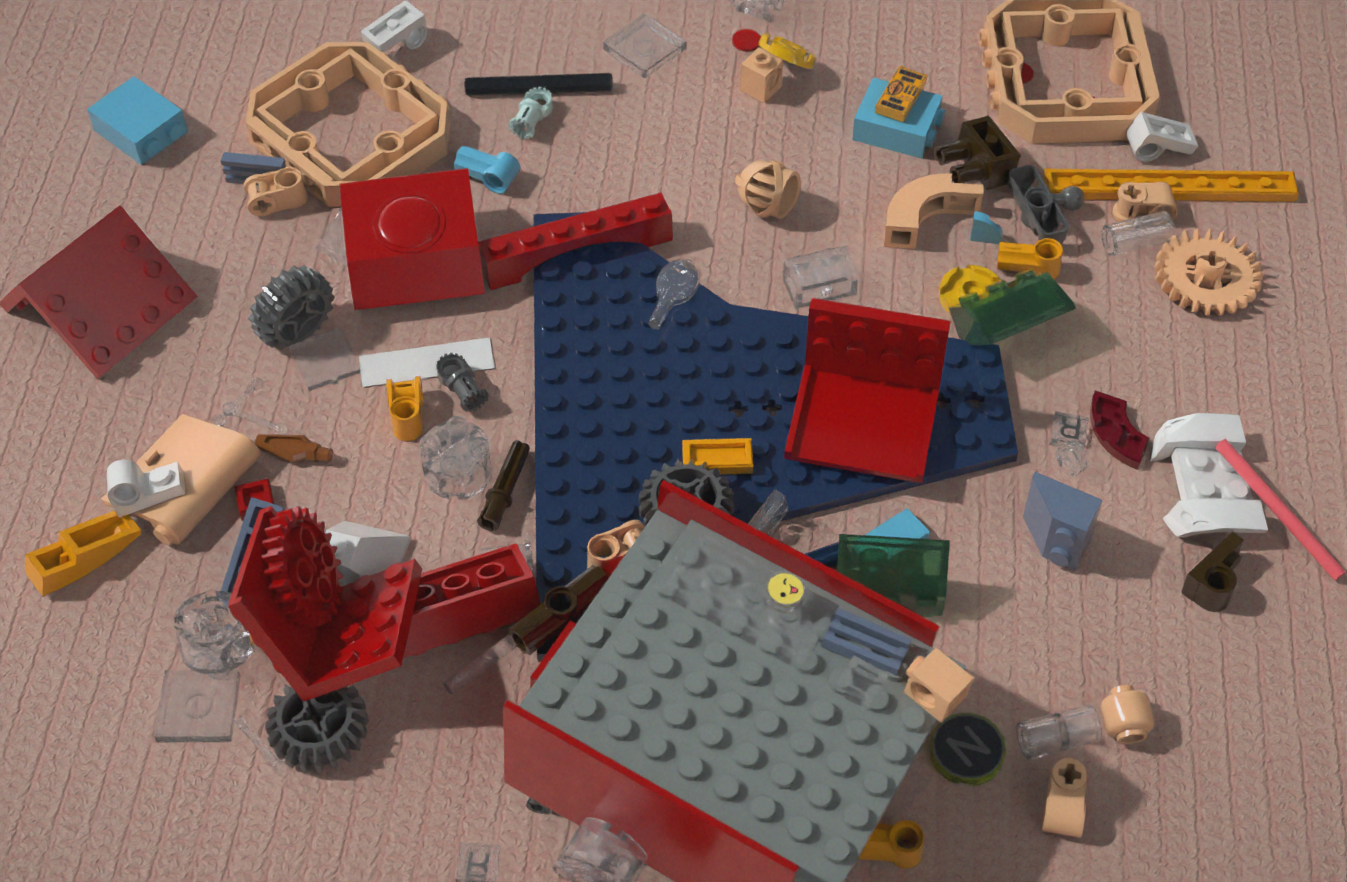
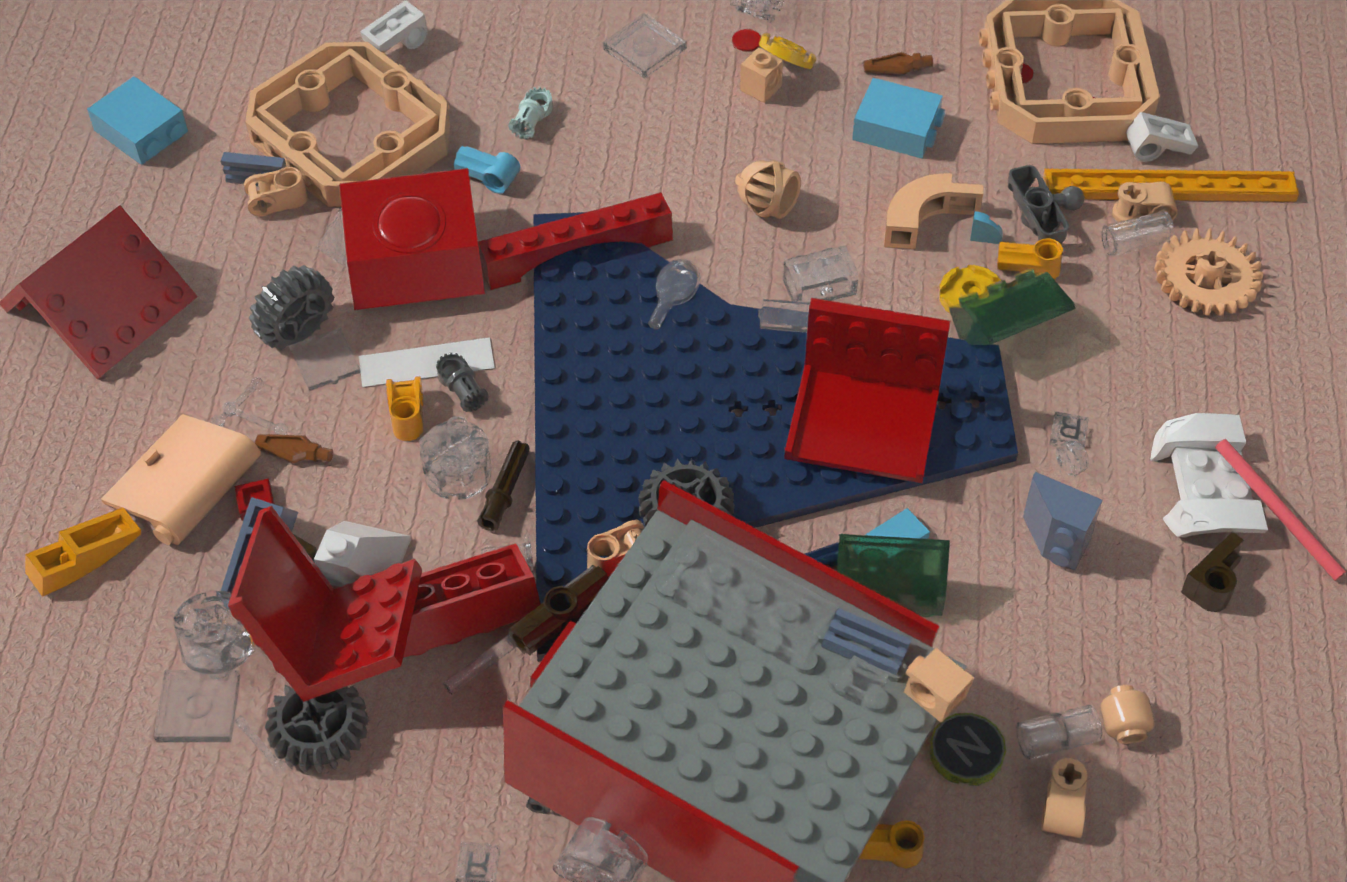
white plate [106,459,185,518] -> none
red gear [262,506,343,628] -> none
black axle [464,73,613,95] -> none
light orange tile [682,438,753,474] -> none
clear tile [748,489,789,536] -> none
tile [764,572,806,613] -> none
tile [875,66,928,122] -> none
dark brown brick [934,115,1021,190] -> none
dark red tile [1090,390,1150,470] -> none
none -> clear piece [758,299,810,333]
none -> dark orange piece [863,52,933,74]

